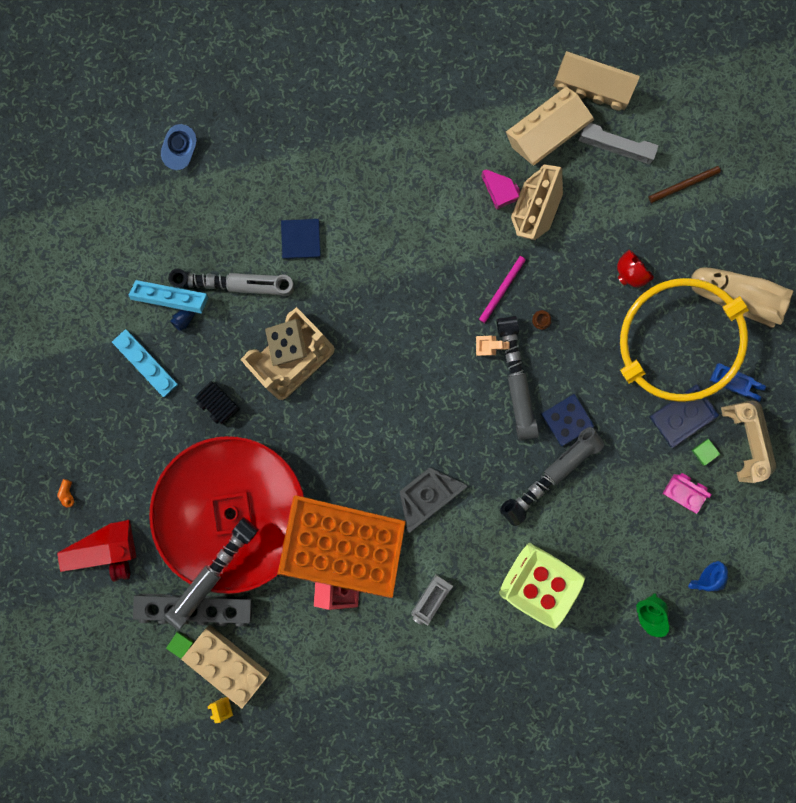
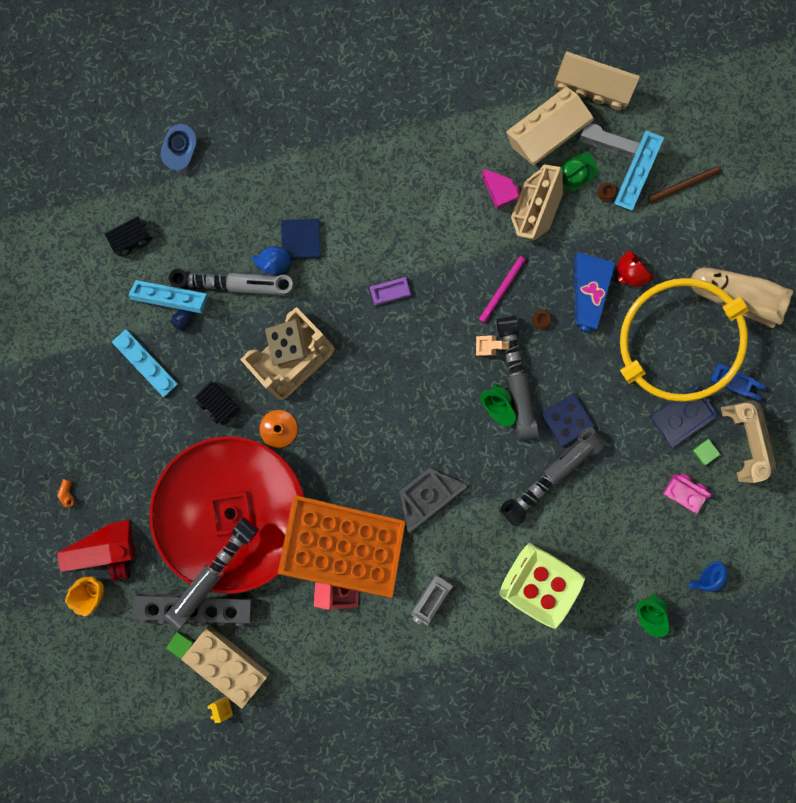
none -> light orange hair [65,576,104,616]
none -> black brick [104,216,152,257]
none -> blue hat [251,246,291,276]
none -> orange dish [260,410,298,448]
none -> medium lavender tile [370,277,411,306]
none -> green piece [480,384,516,427]
none -> green piece [560,153,599,191]
none -> blue slope [574,252,615,333]
none -> reddish brown plate [597,182,617,202]
none -> medium azure plate [614,130,664,210]

